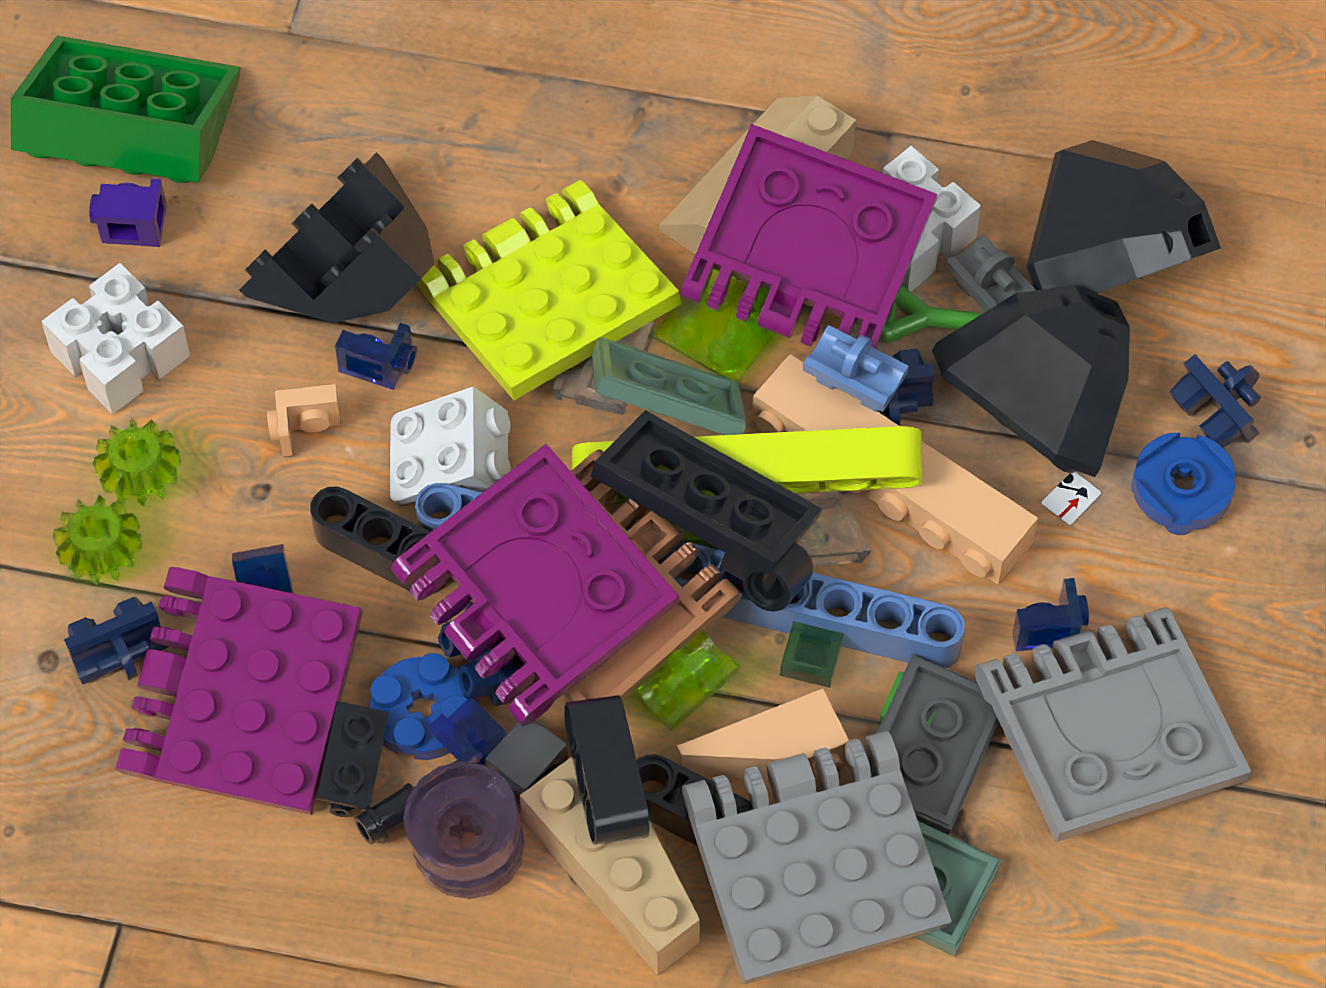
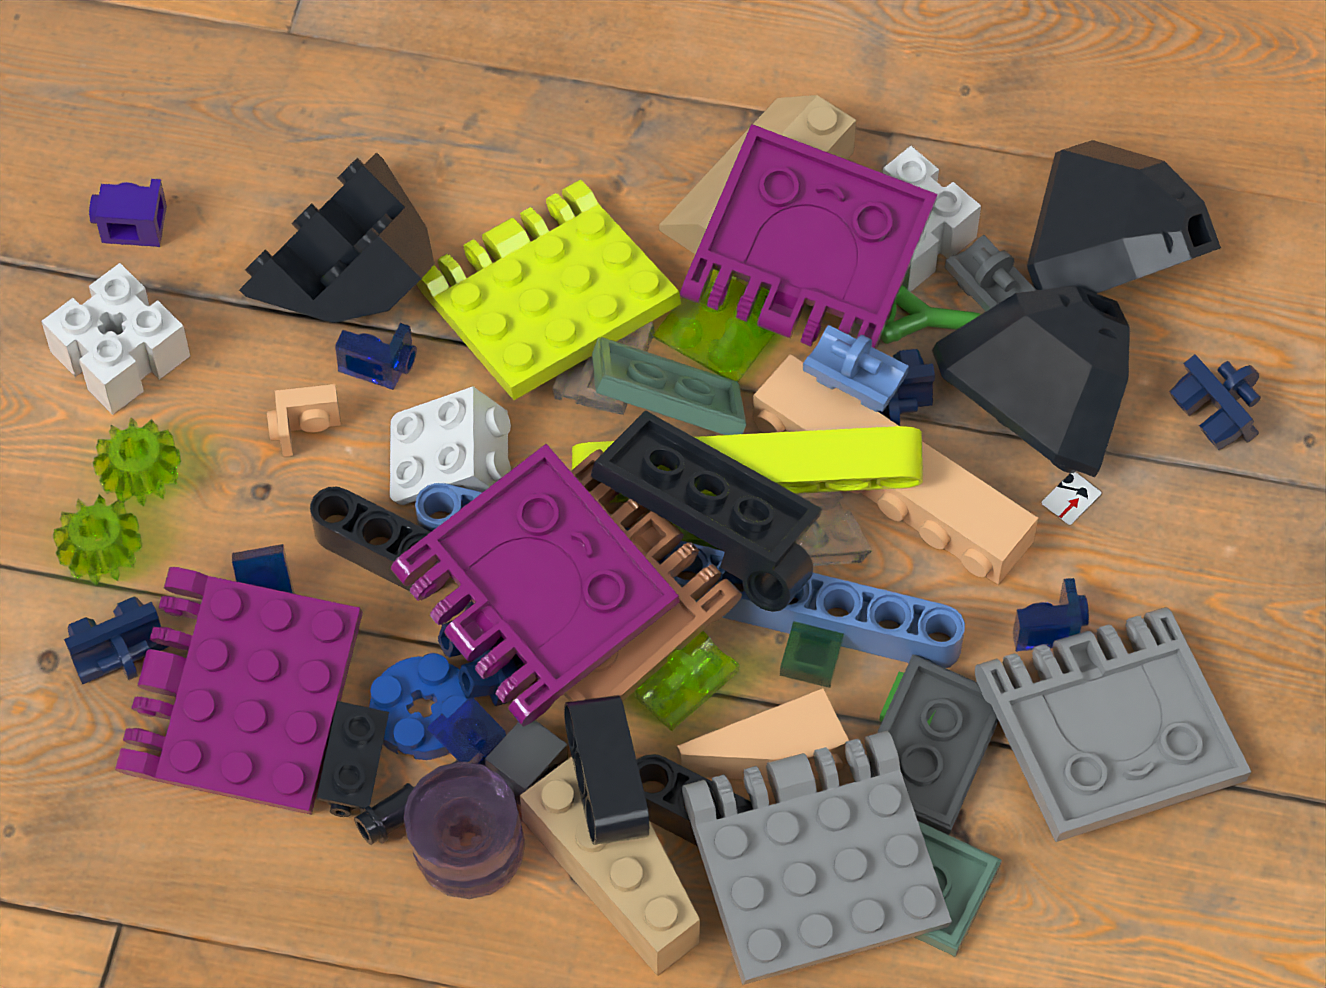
green slope [11,35,240,183] -> none
blue plate [1131,432,1235,535] -> none

